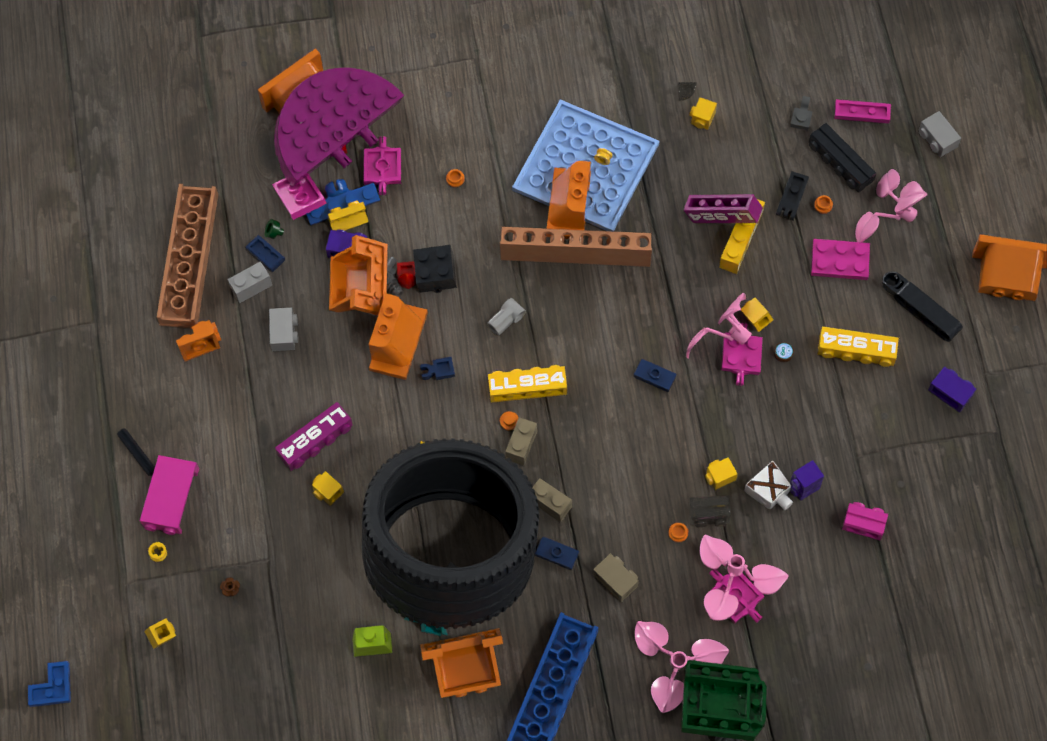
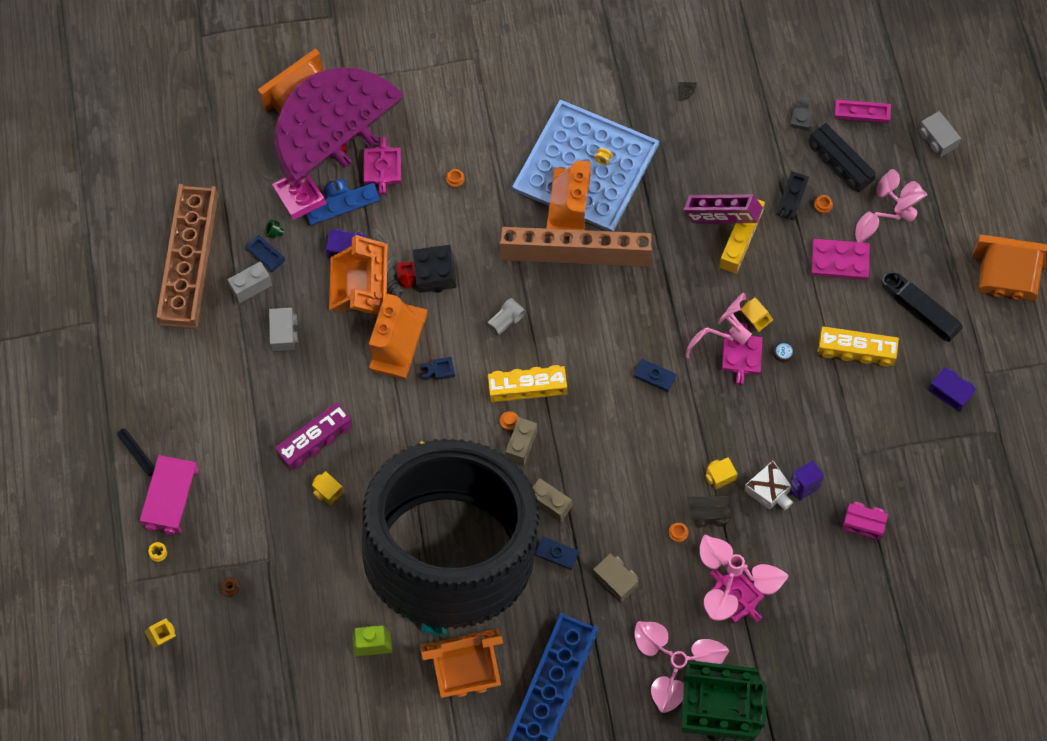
blue plate [28,661,71,707] -> none
orange plate [176,320,221,361] -> none
yellow bracket [328,201,368,231] -> none
yellow brick [689,97,717,130] -> none

